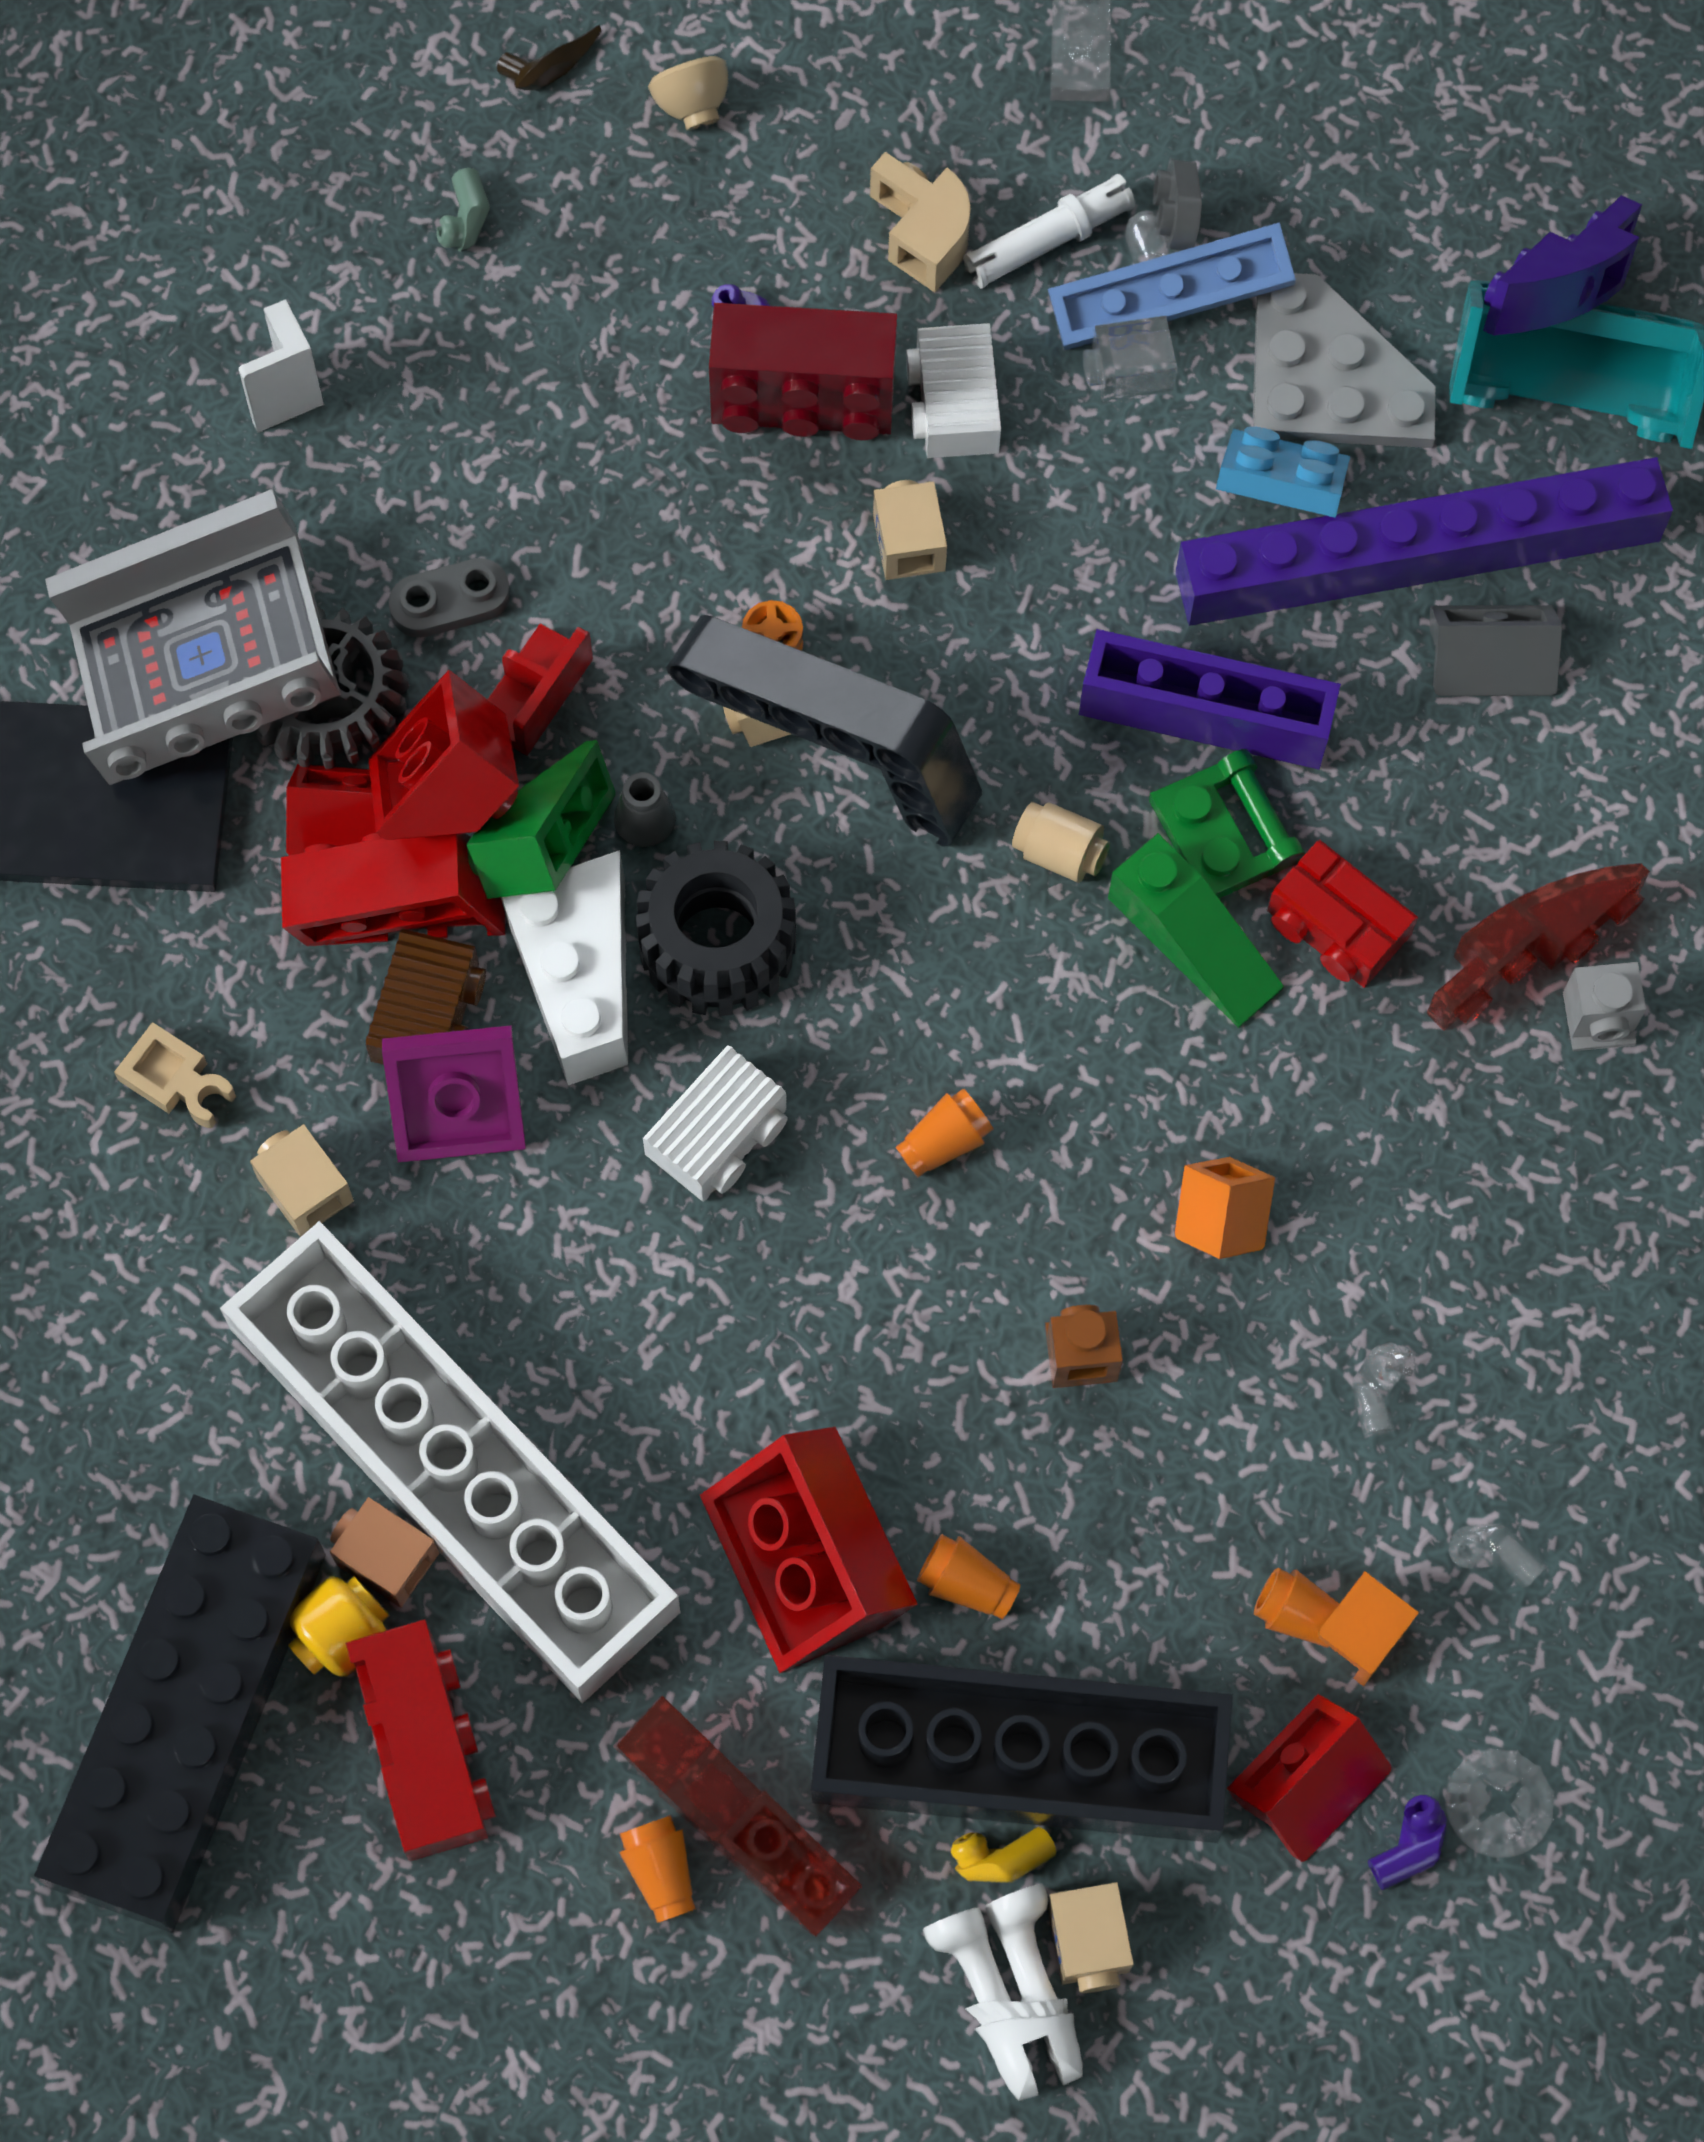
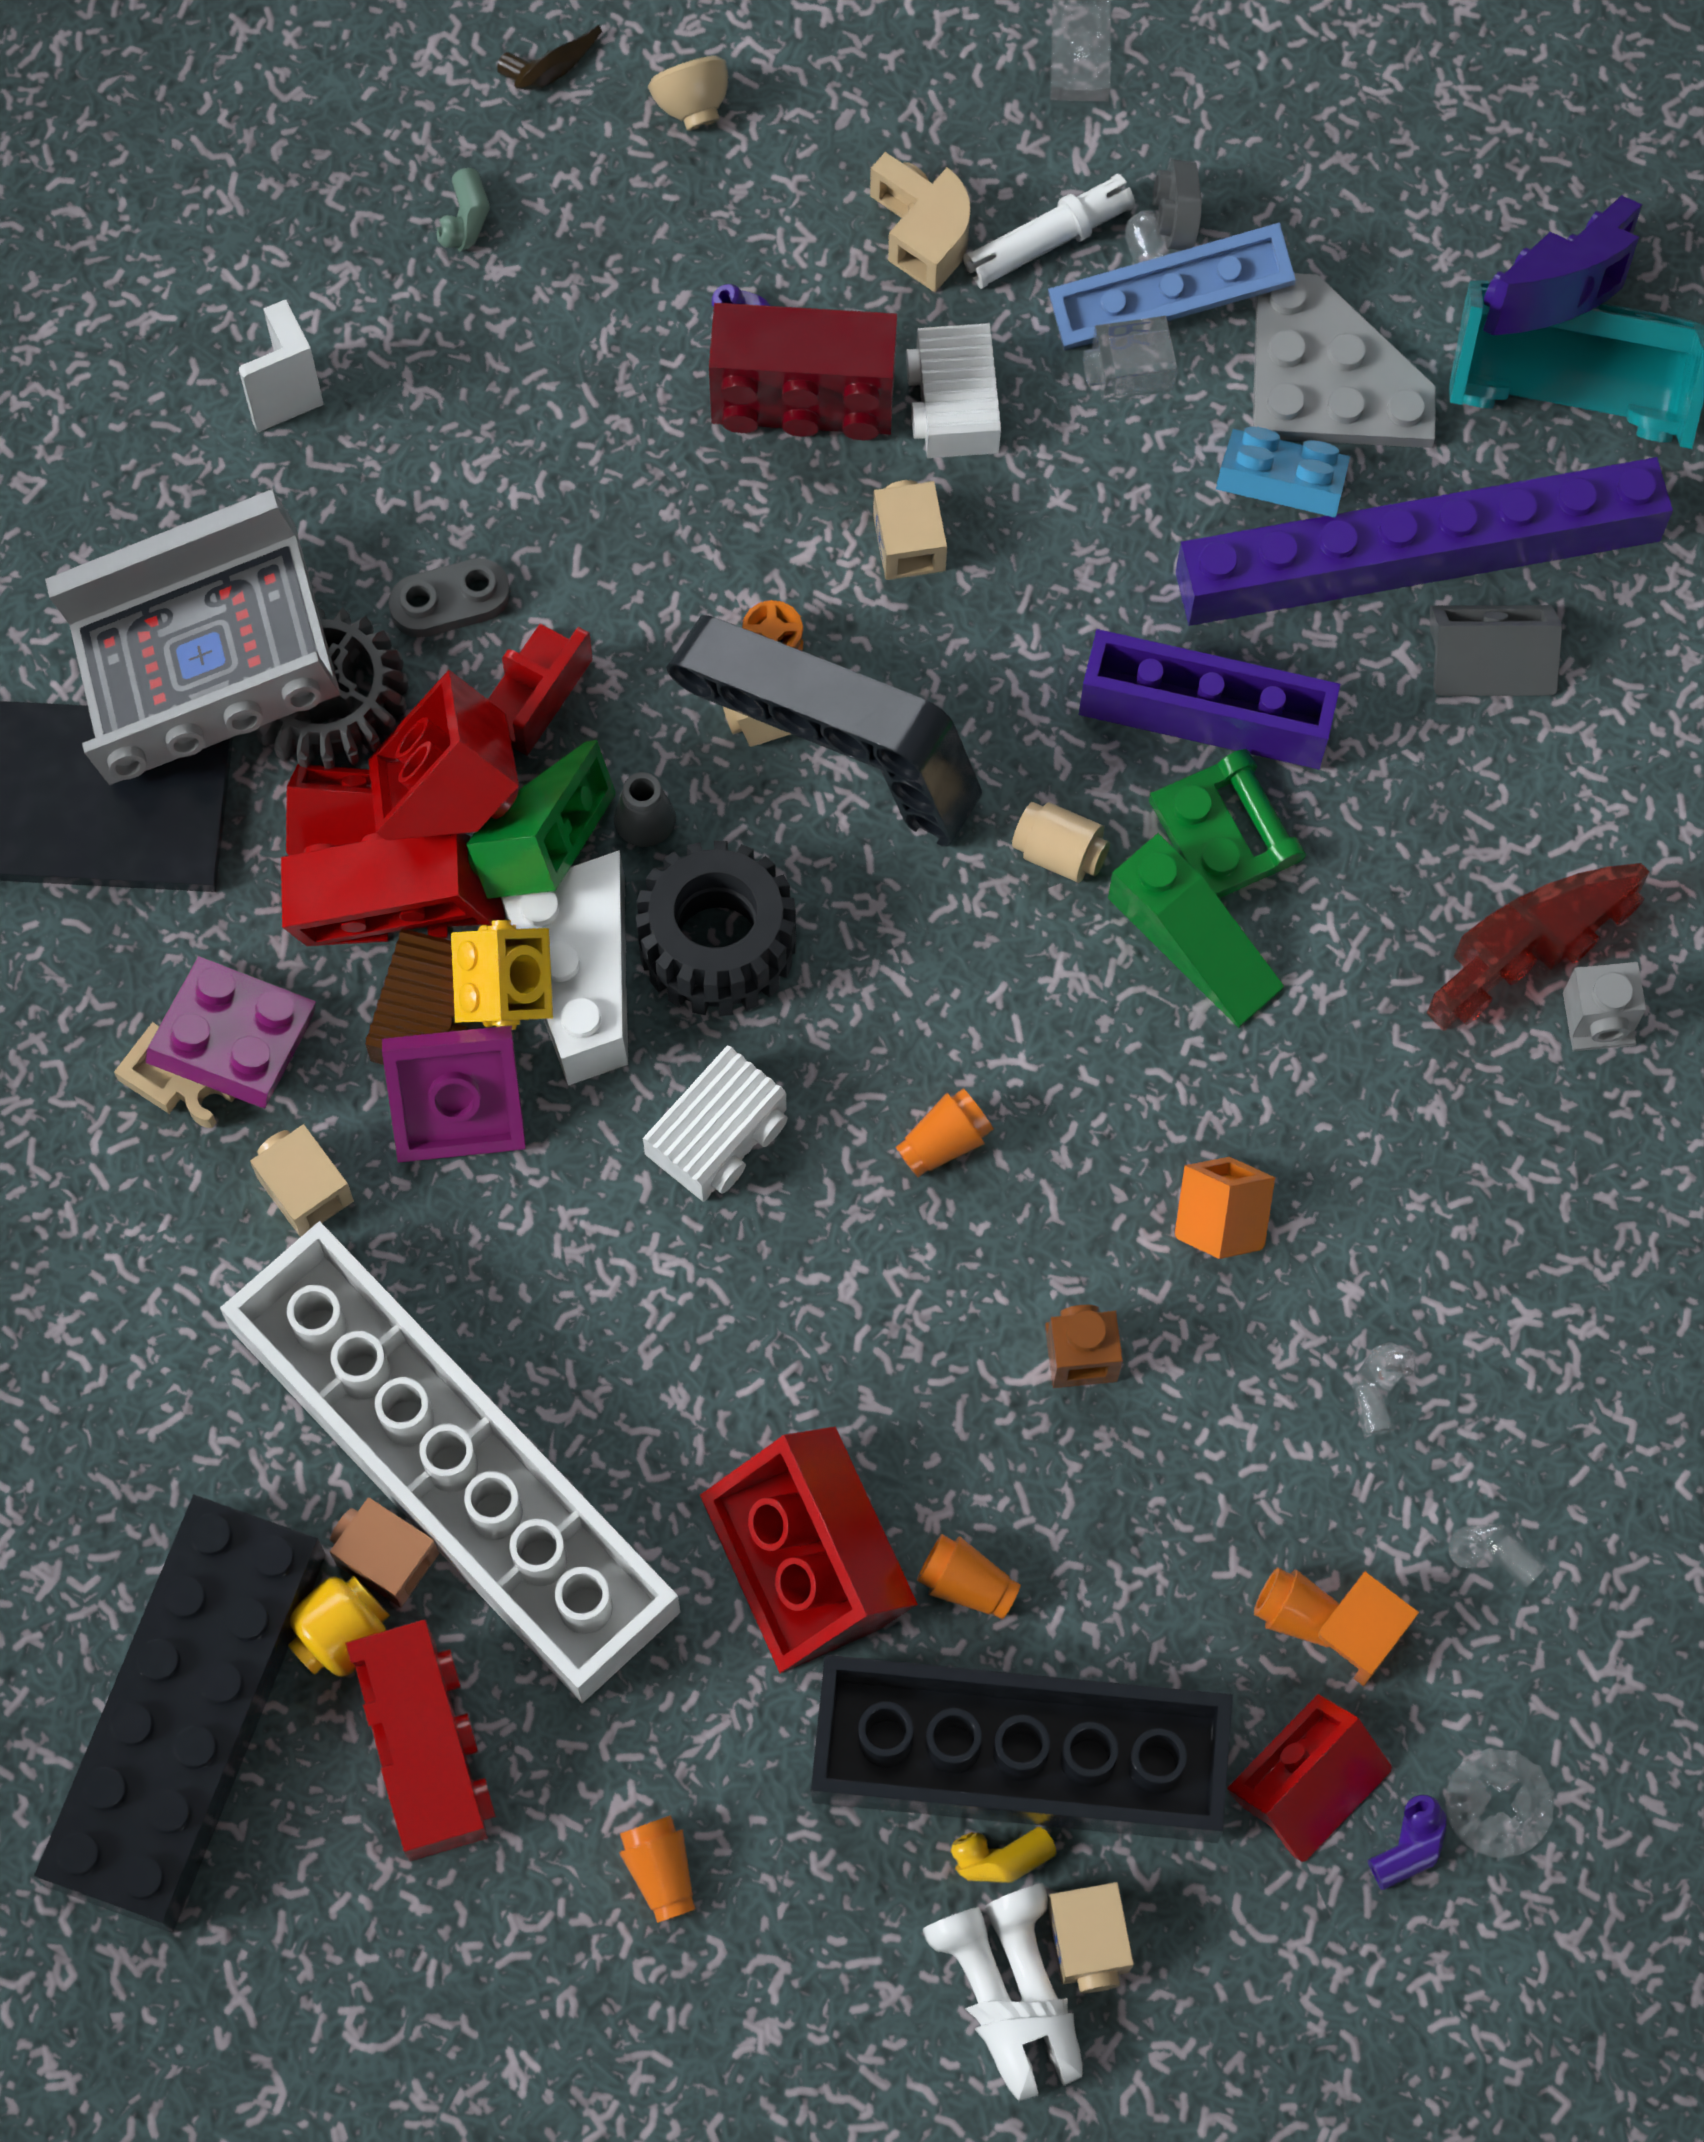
clear red slope [613,1696,862,1937] -> none
red brick [1267,840,1418,988] -> none
none -> magenta plate [146,956,316,1109]
none -> yellow head [451,920,553,1030]

